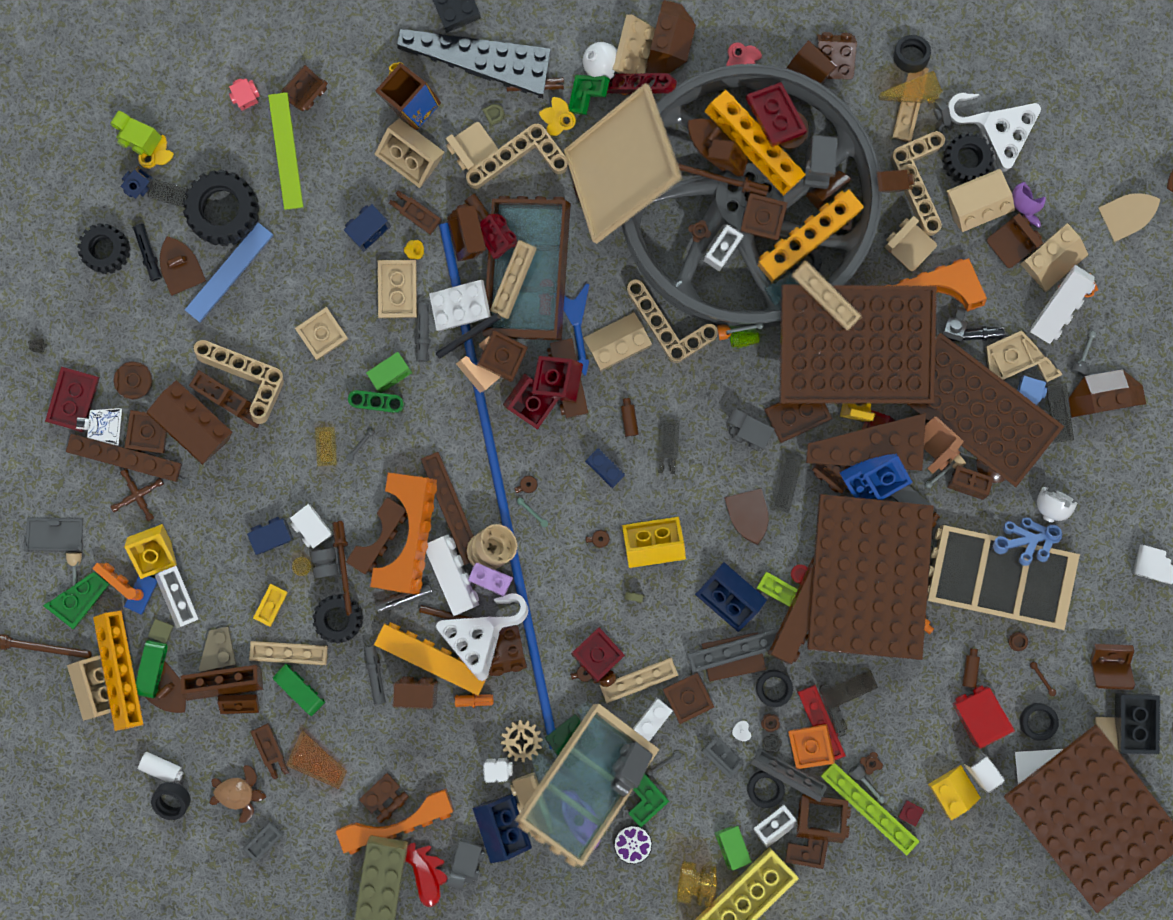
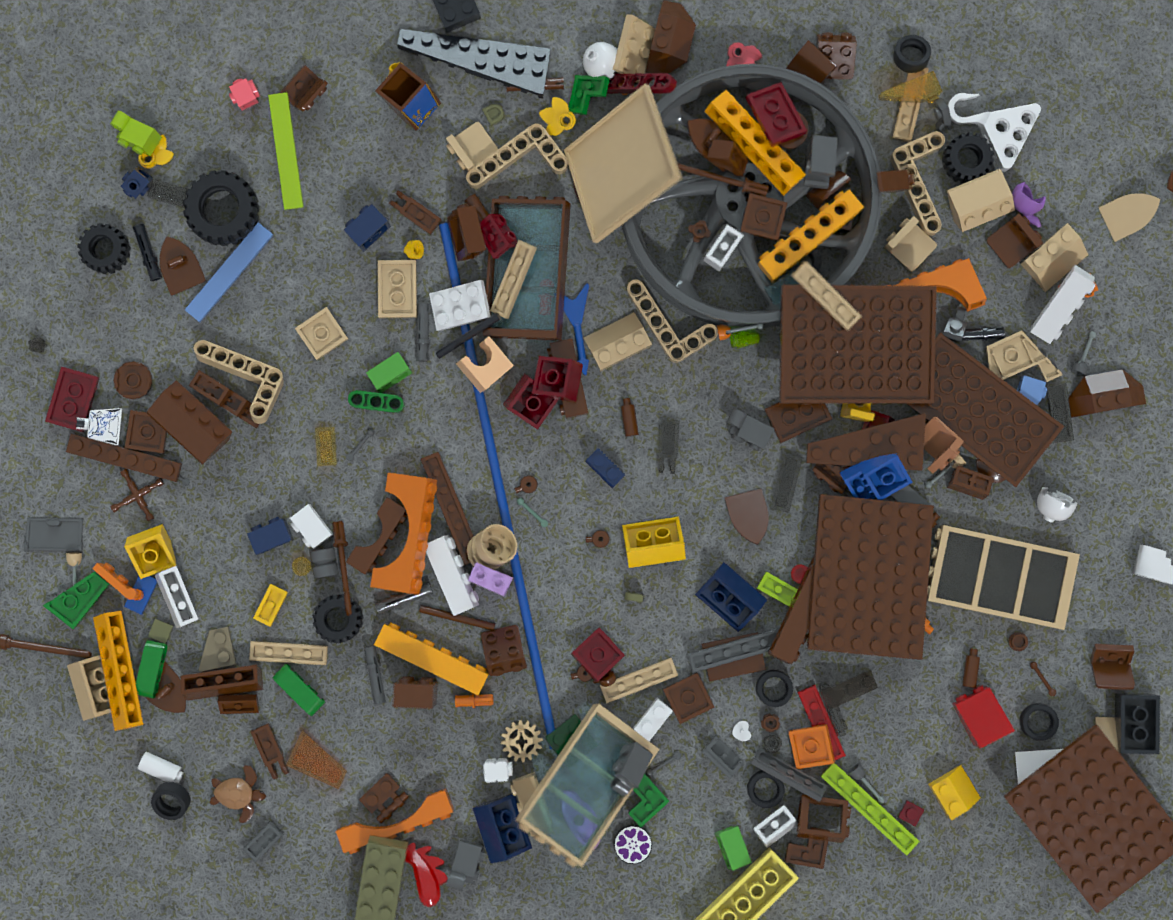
tan slope [374,118,445,188] -> none
white piece [436,593,528,681] -> none
reddish brown tile [477,330,528,382] -> none
clear yellow wheel [677,861,717,907] -> none
reddish brown plate [860,752,883,775] -> none
white piece [964,753,1005,793] -> none
medium blue plant [993,518,1062,566] -> none

